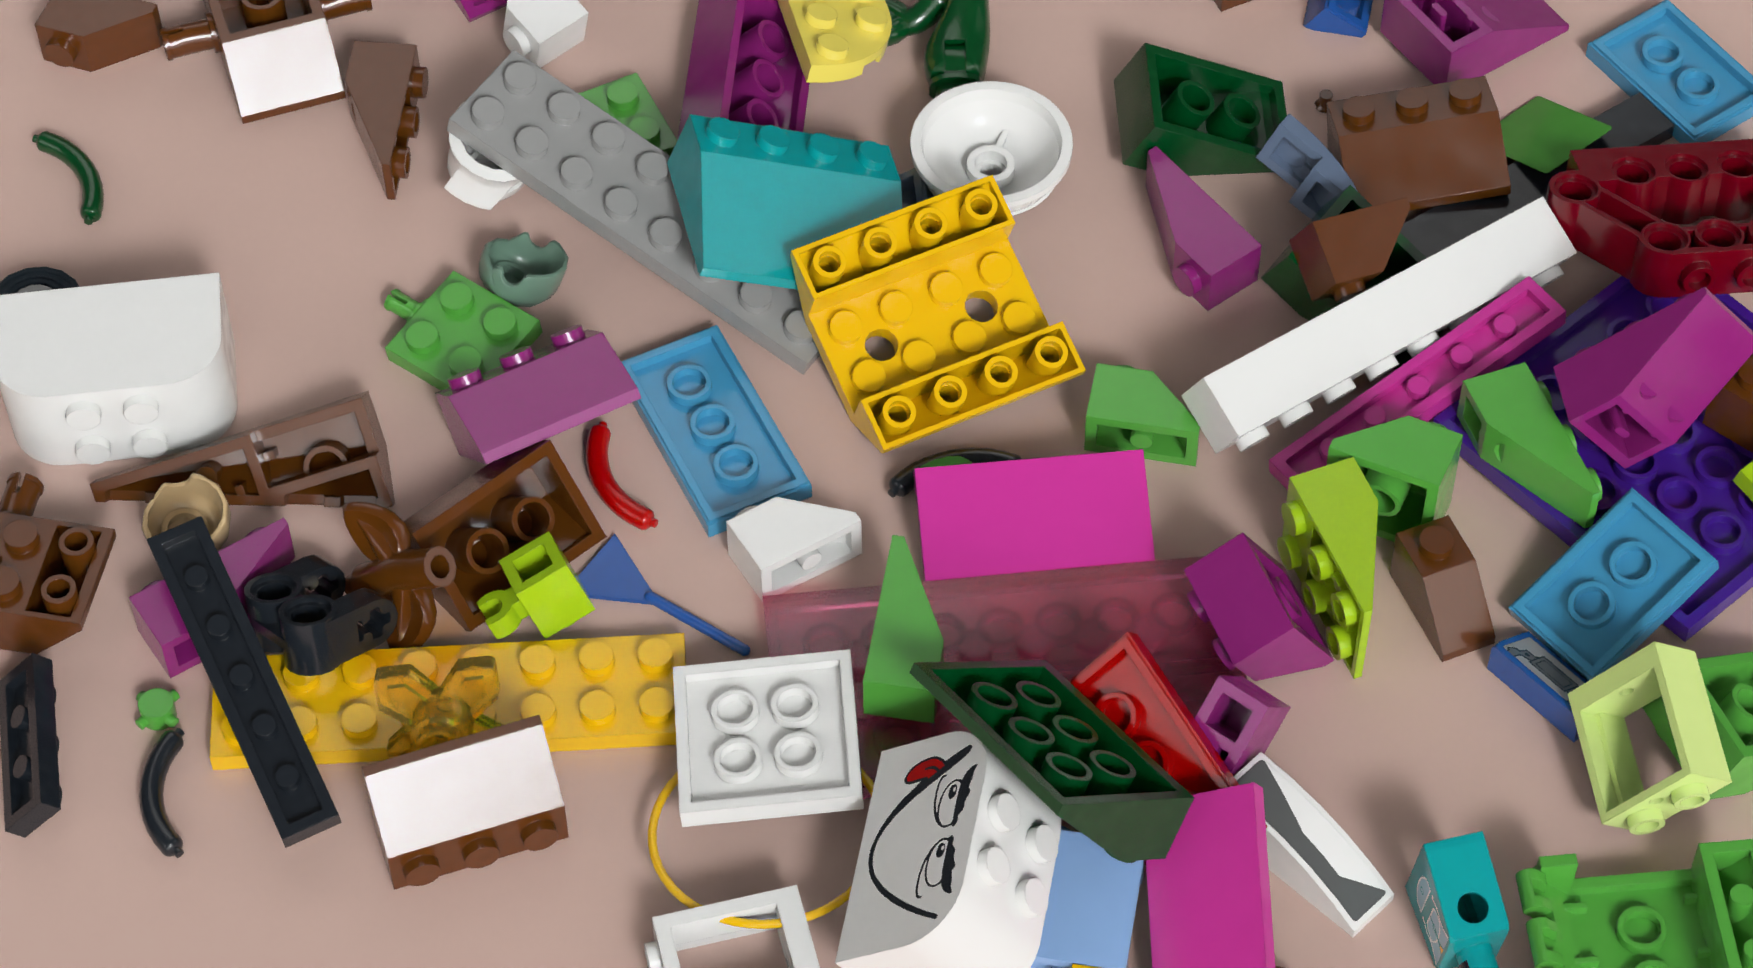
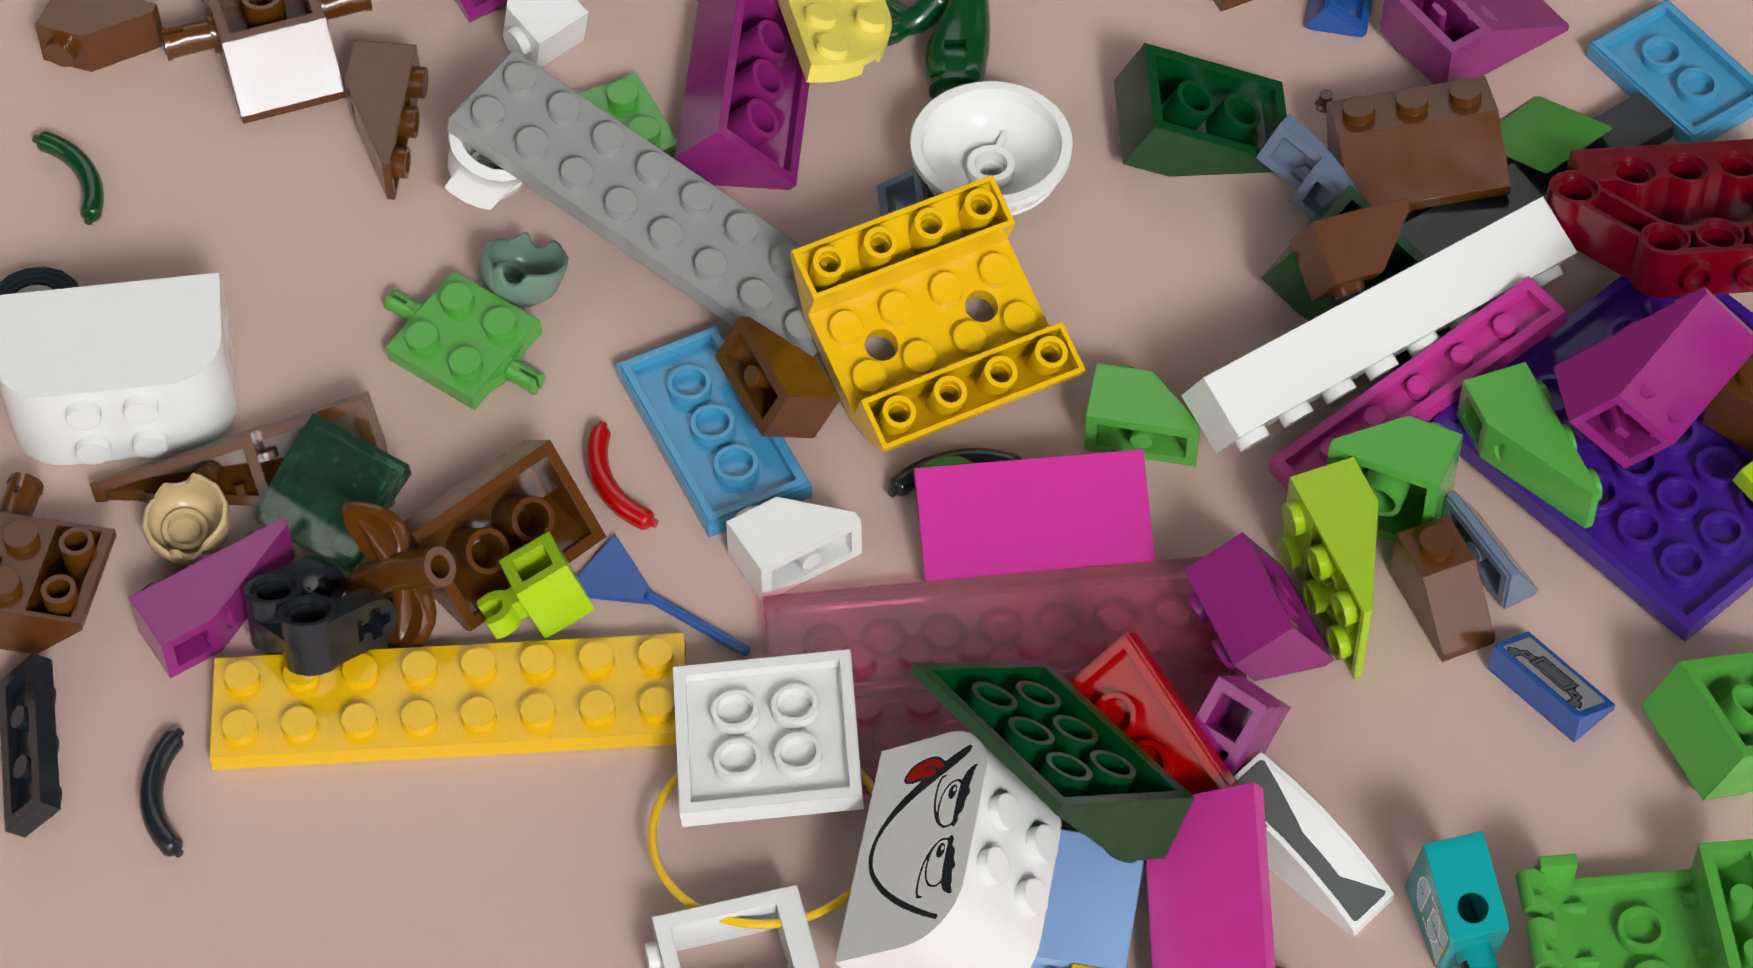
bright green piece [135,688,180,731] -> none
black plate [146,516,342,848] -> none
slope [362,715,569,890] -> none
clear yellow plant [374,656,503,759] -> none
magenta slope [435,324,641,464] -> none
teal slope [667,114,902,290] -> none
bright green slope [863,535,944,723] -> none
magenta slope [1145,146,1262,311] -> none
dark azure tile [1508,488,1719,681] -> none
yellowish green window [1568,641,1732,835] -> none
none -> clear green slope [255,413,412,574]
none -> reddish brown slope [715,316,841,438]
none -> sand blue slope [1442,490,1538,609]

